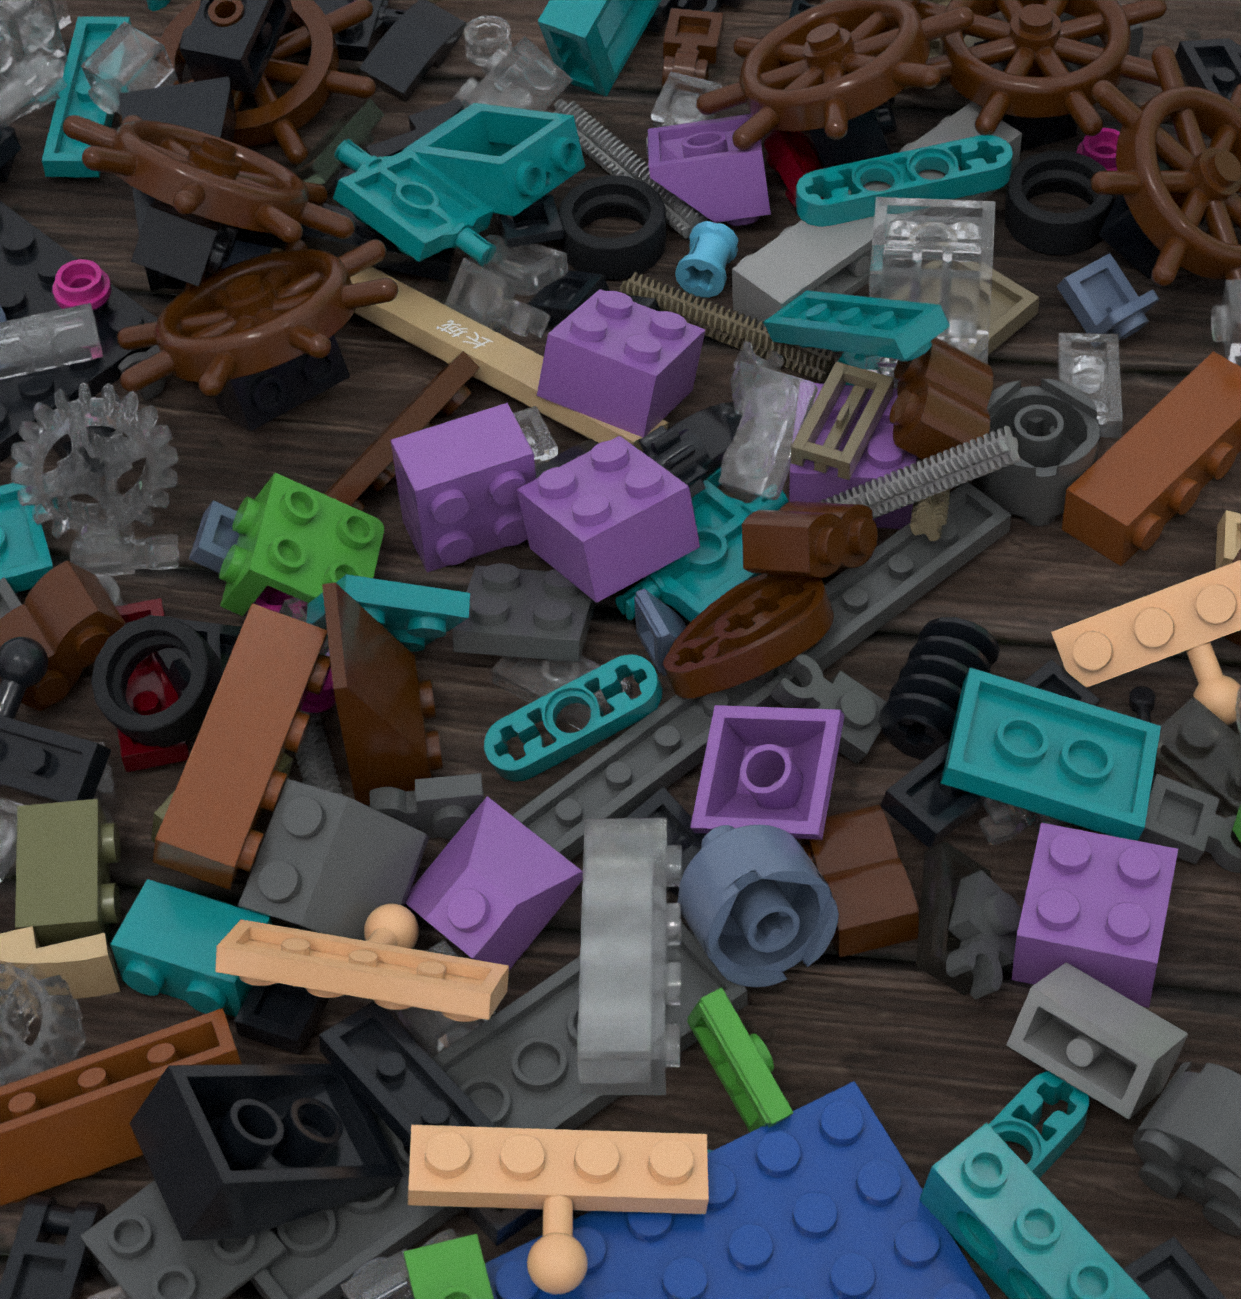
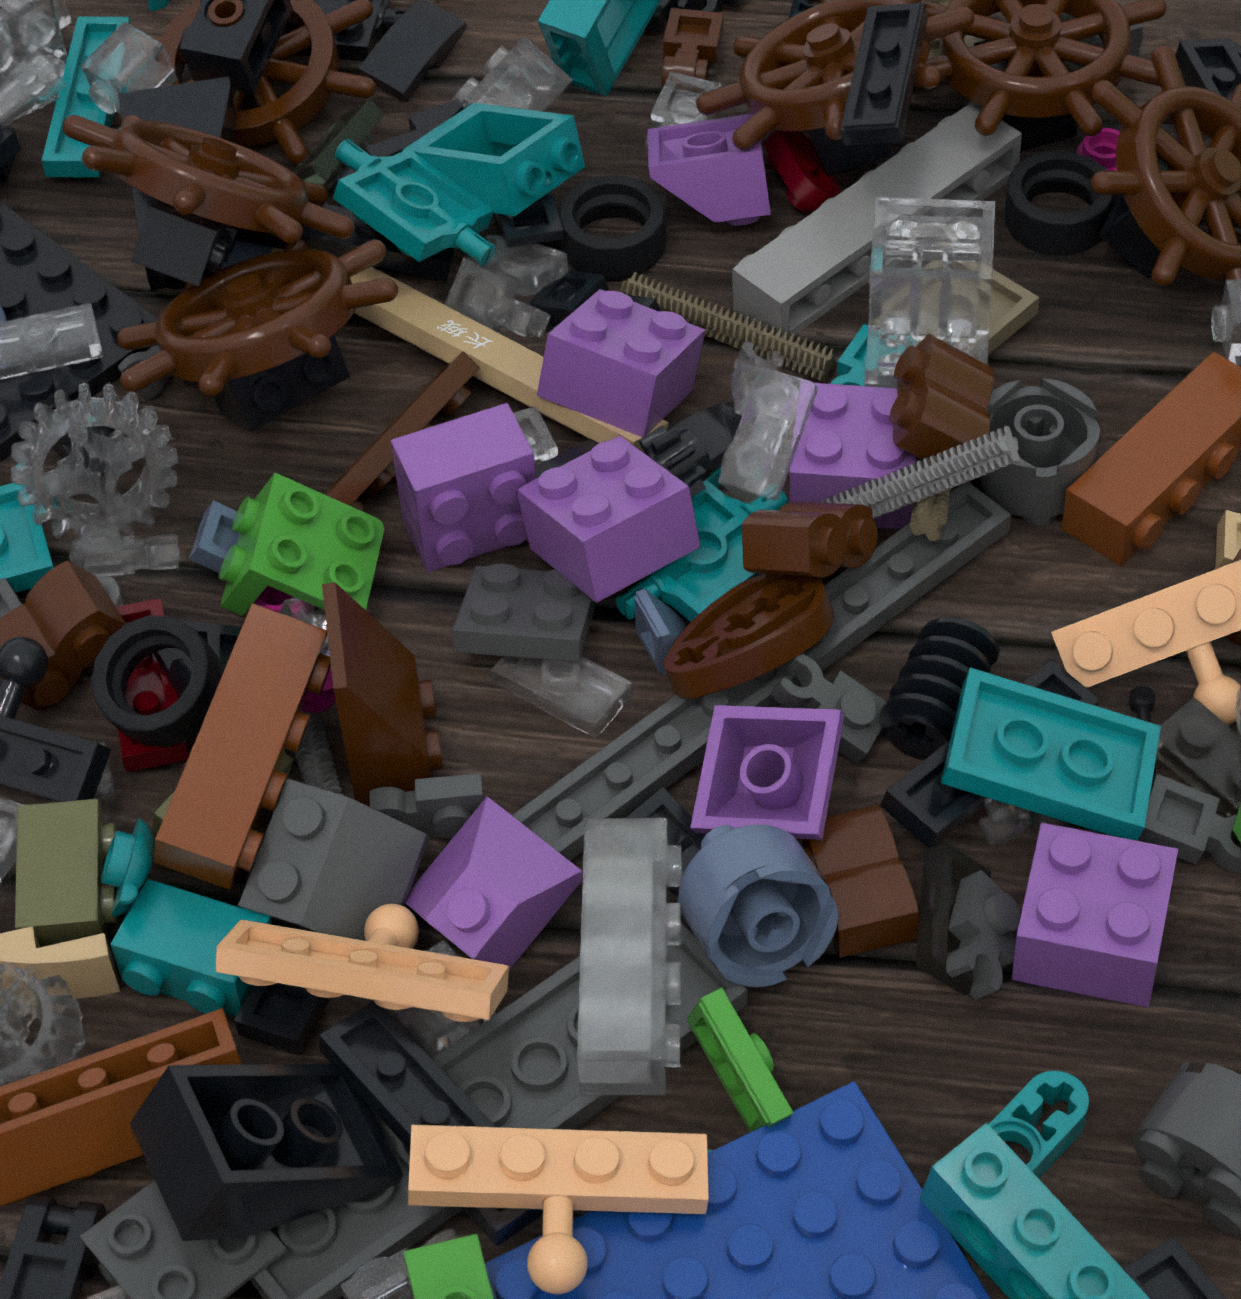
dark pink plate [52,259,112,313] -> none
teal plate [306,574,470,652] -> none
clear bush [464,15,513,67] -> none
teal beam [484,654,663,781] -> none
light grey axle [554,98,708,239] -> none
medium azure bush [675,221,739,298] -> none
teal plate [763,290,950,362] -> none
dark tan tile [791,362,894,480] -> none
teal beam [796,135,1013,227] -> none
light grey brick [1006,962,1188,1119] -> none
sand blue bracket [1057,253,1160,344] -> none
clear plate [1057,333,1123,438] -> none
none -> teal animal [101,818,155,916]
none -> black tile [840,3,928,145]

